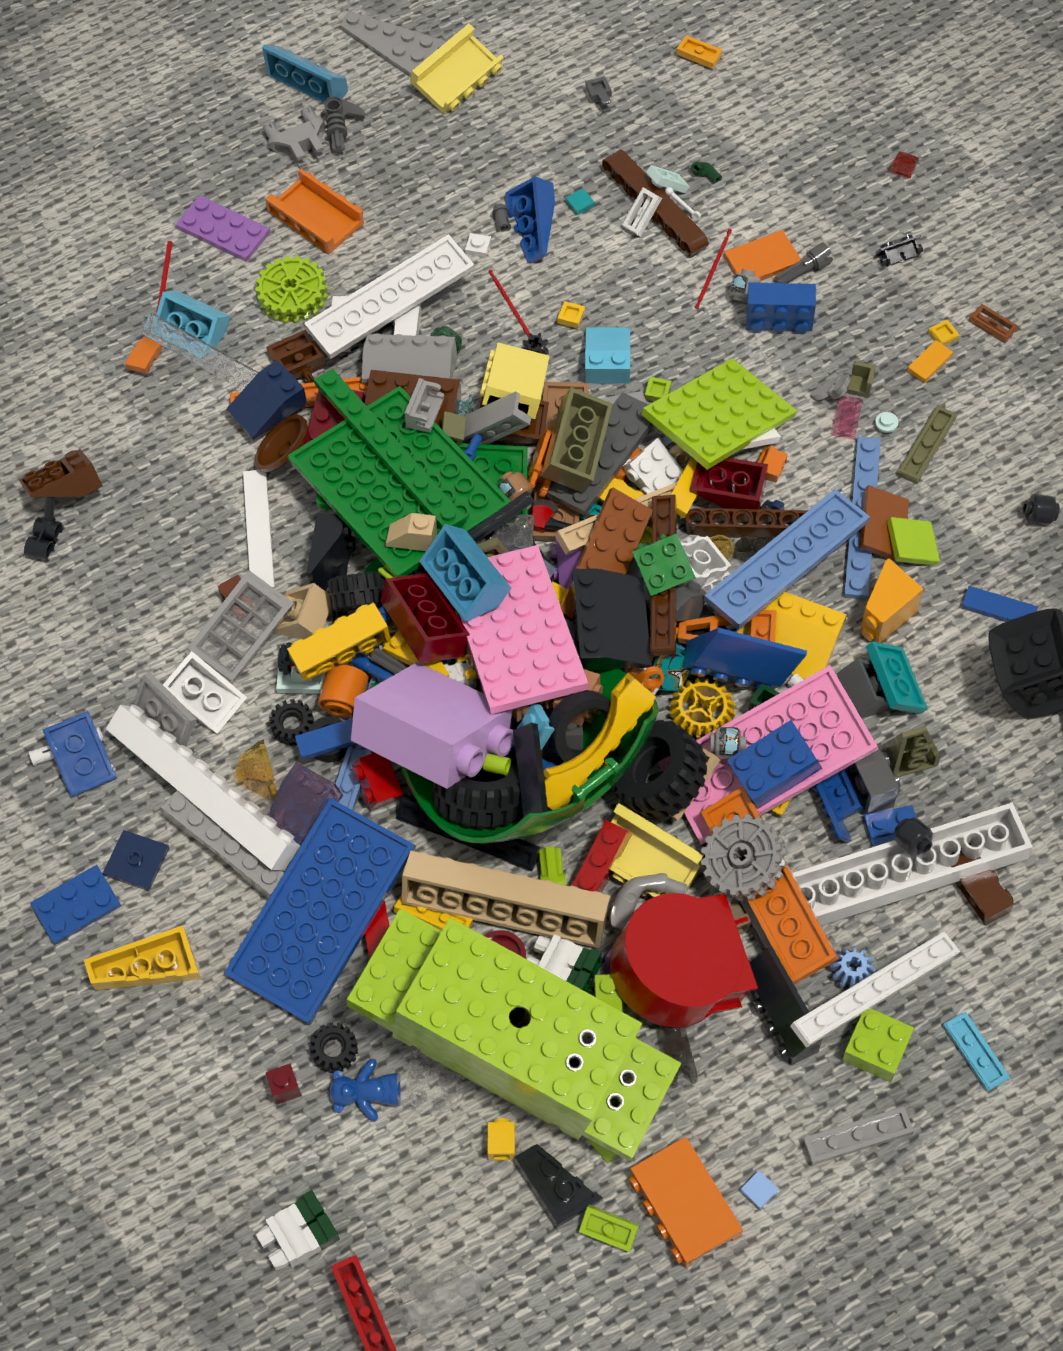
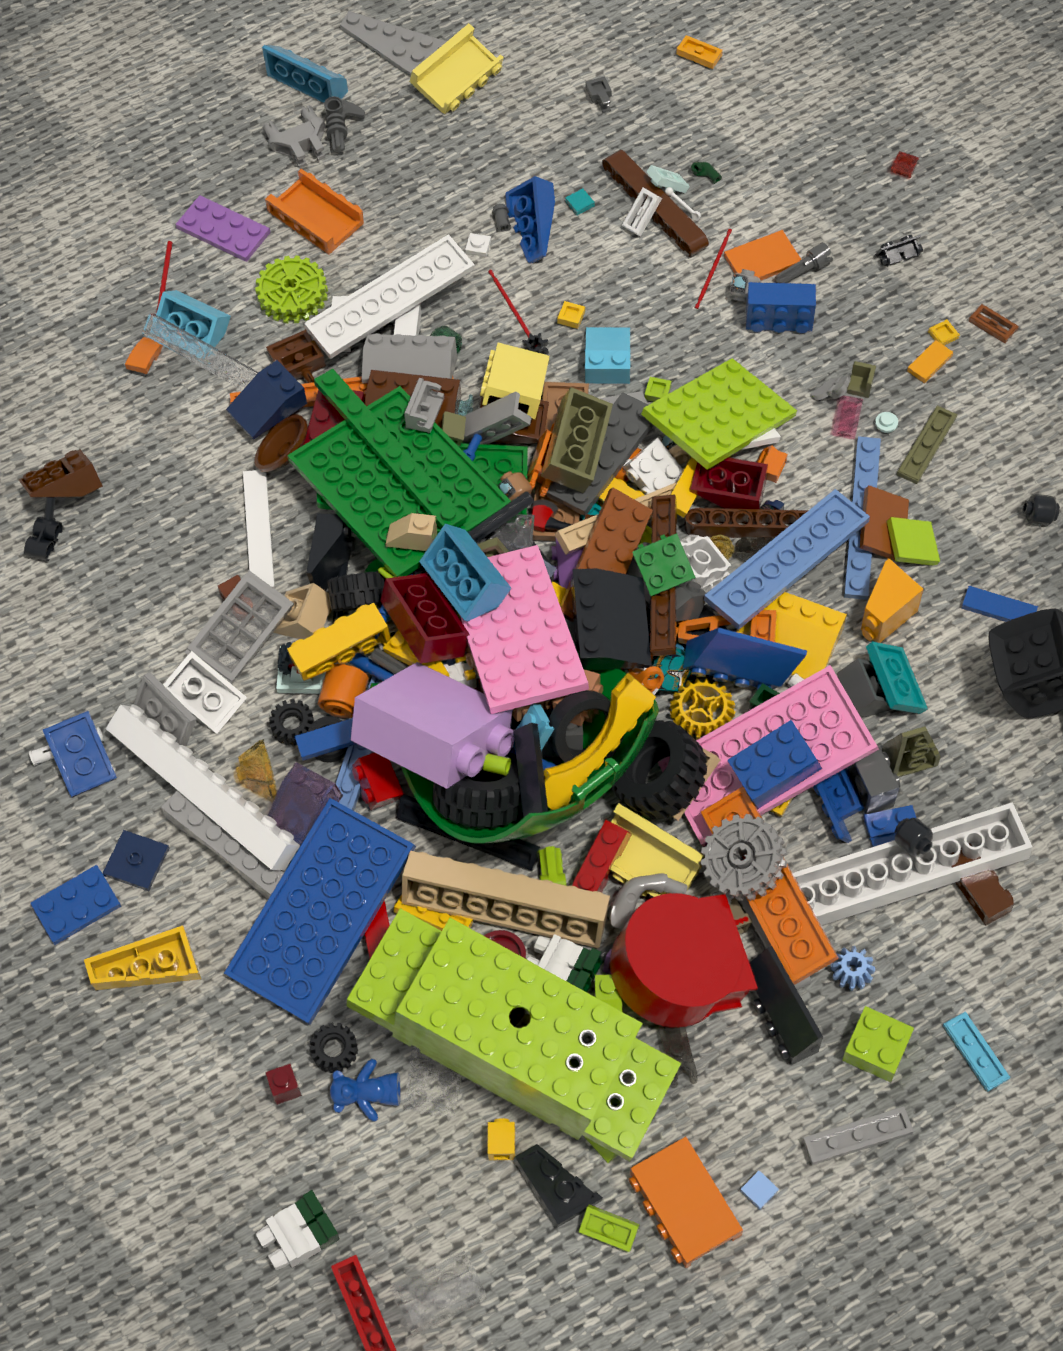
head [710,727,746,759] -> none
white tile [790,932,960,1048] -> none

